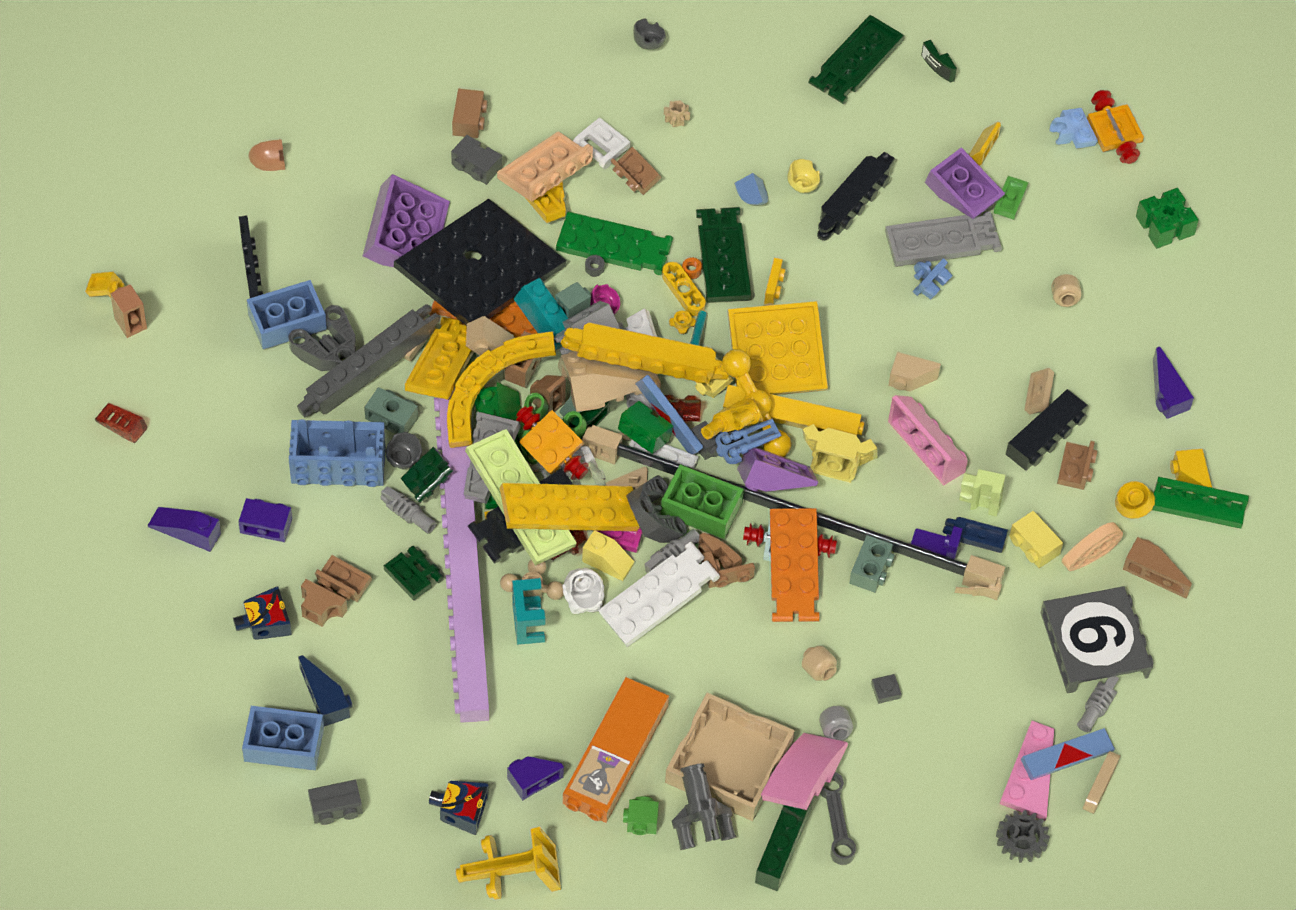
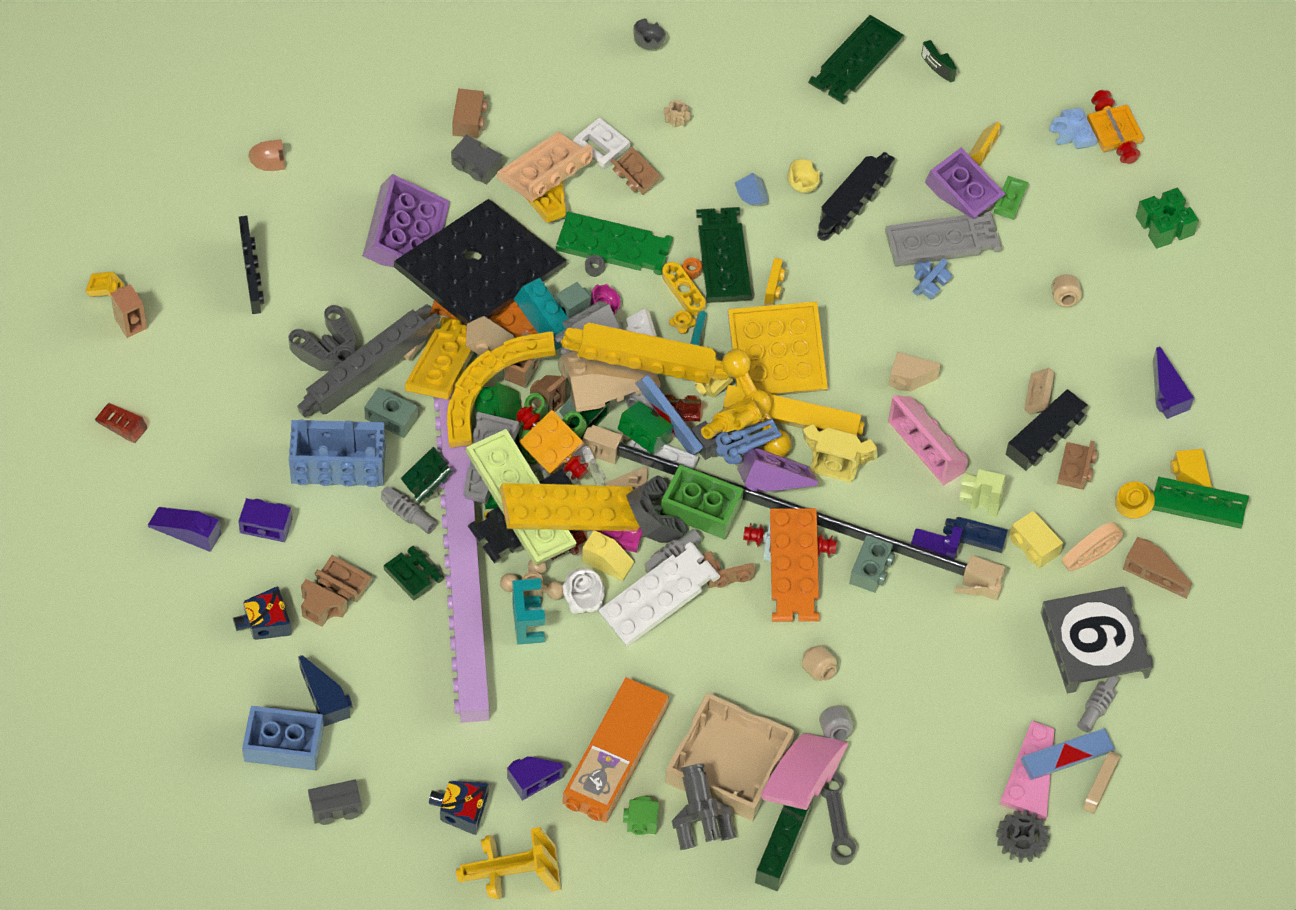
medium blue brick [247,280,327,349] -> none
dark grey hair [385,432,422,470] -> none
medium nougat slope [698,533,742,569] -> none
dark grey plate [871,674,902,704] -> none

